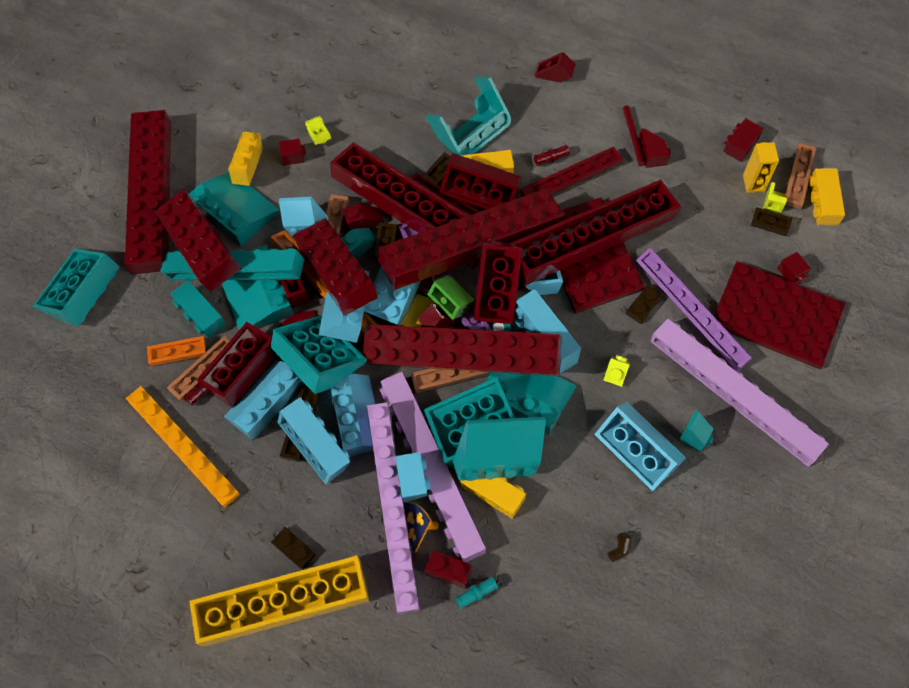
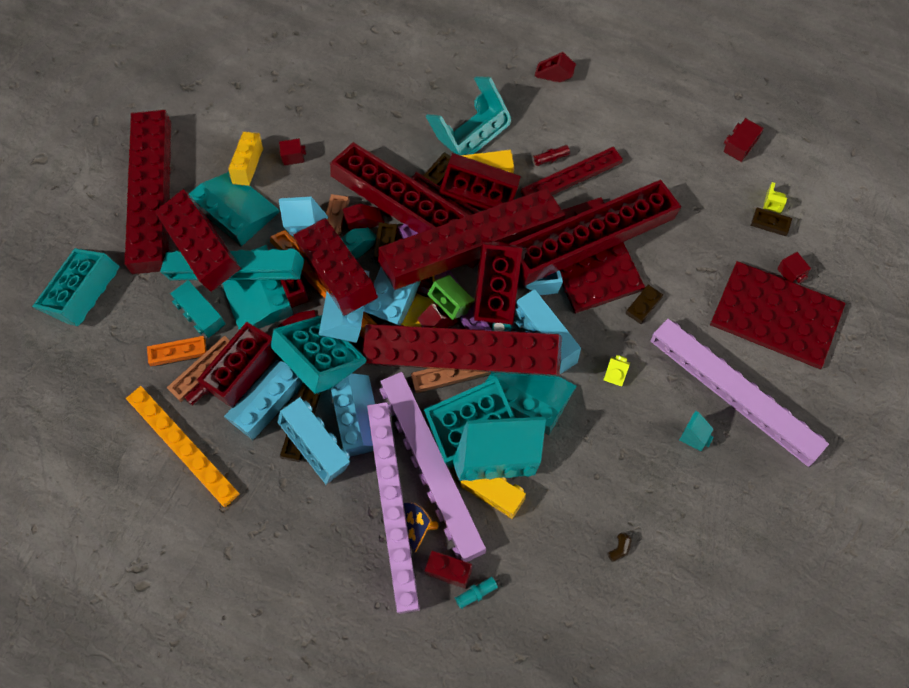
yellow brick [189,555,370,647] -> none
dark brown plate [271,527,316,570] -> none
neon yellow bracket [305,116,331,145] -> none
medium azure slope [395,452,431,502] -> none
medium azure slope [594,402,686,491] -> none
dark red bar [623,105,646,166] -> none
medium lavender plate [636,248,753,371] -> none
dark red slope [639,128,671,168] -> none
yellow brick [743,142,779,193] -> none
nougat plate [785,143,816,209] -> none
yellow brick [808,168,845,225] -> none

